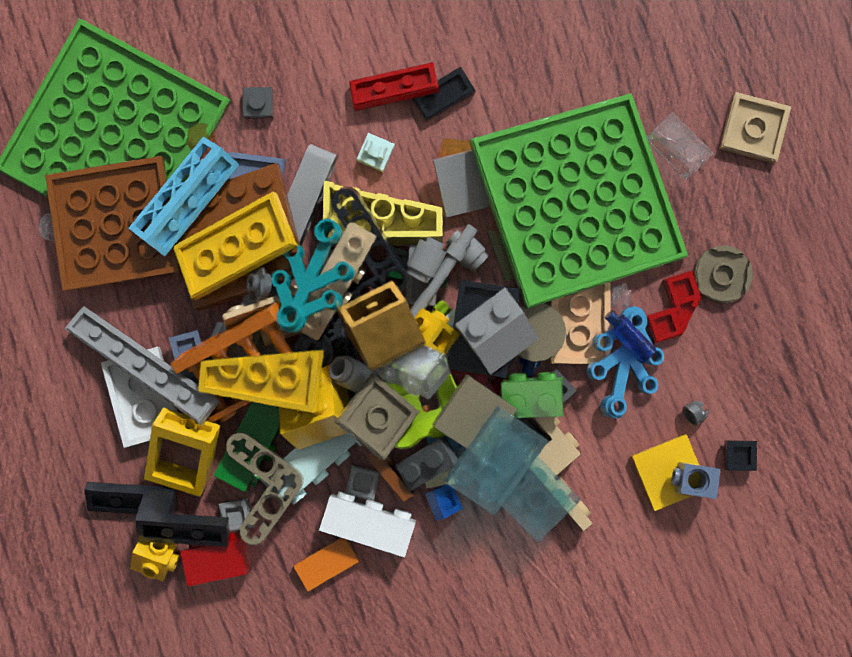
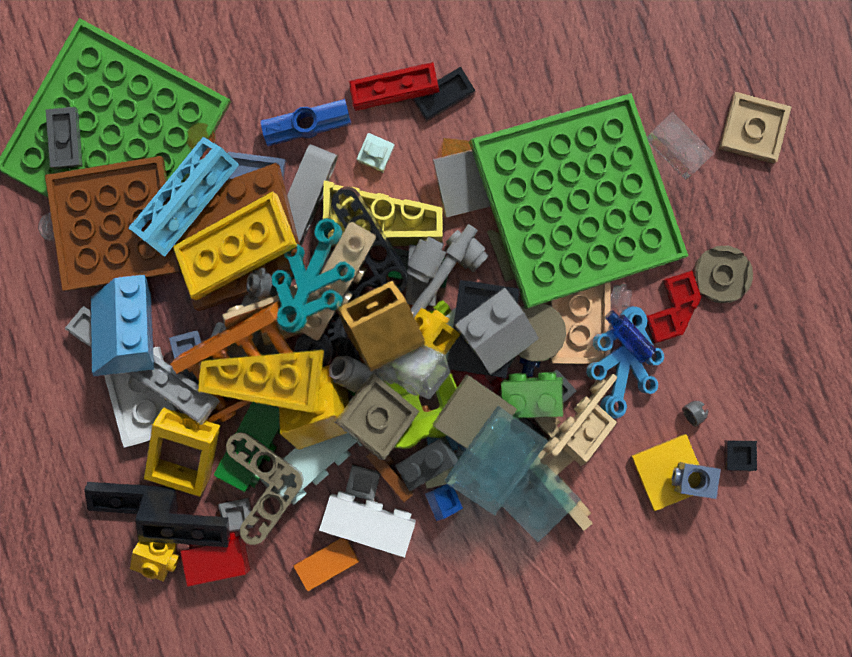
dark grey plate [243,87,274,119] -> none
none -> dark grey plate [46,107,83,169]
none -> dark azure slope [91,275,154,376]
none -> blue piece [260,99,352,146]
none -> tan bracket [540,374,617,466]

